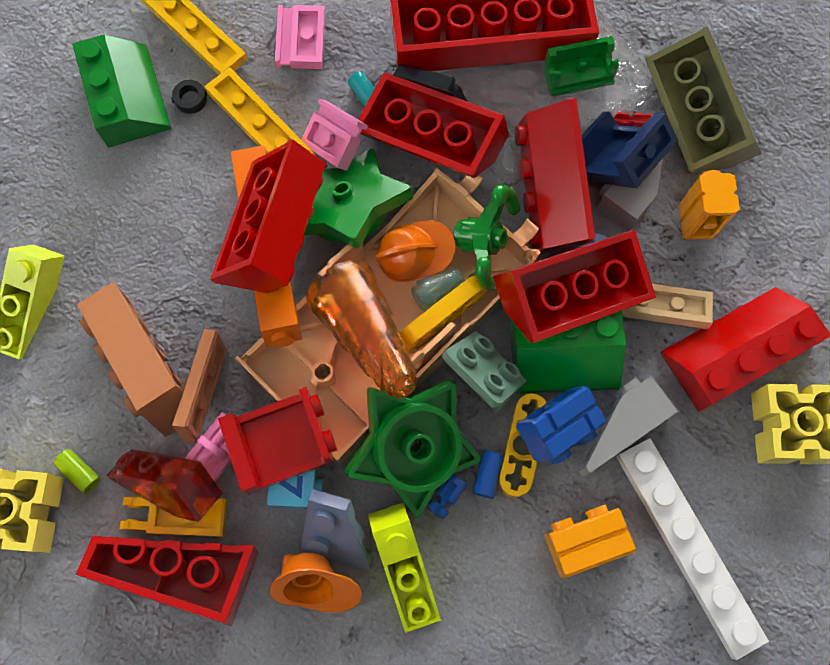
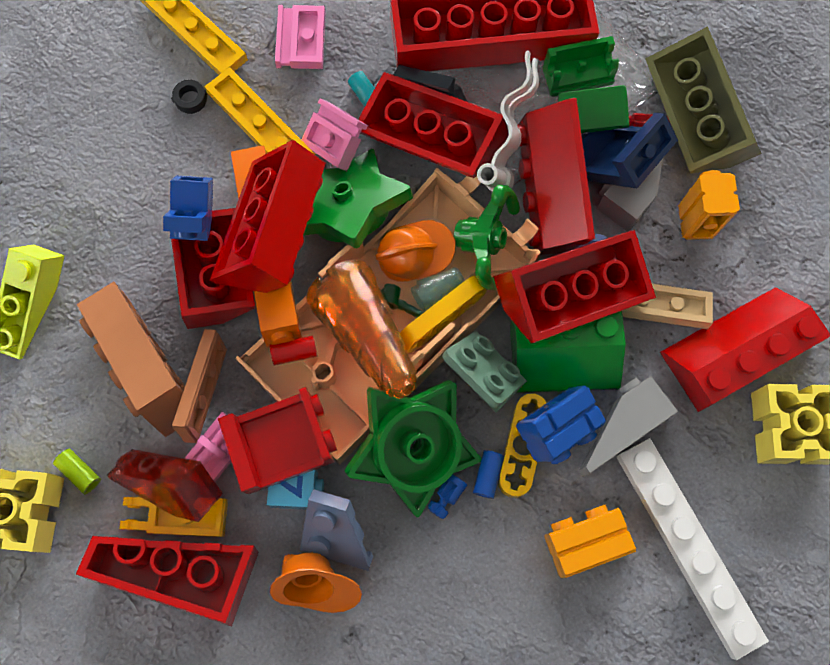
green slope [72,34,172,148] -> none
neon yellow slope [368,503,441,633] -> none
none -> blue brick [163,175,213,241]
none -> red slope [171,208,255,329]
none -> red piece [269,335,318,366]
none -> dark green hand [379,284,424,318]
none -> white flag [477,50,539,192]
none -> green slope [558,85,629,133]

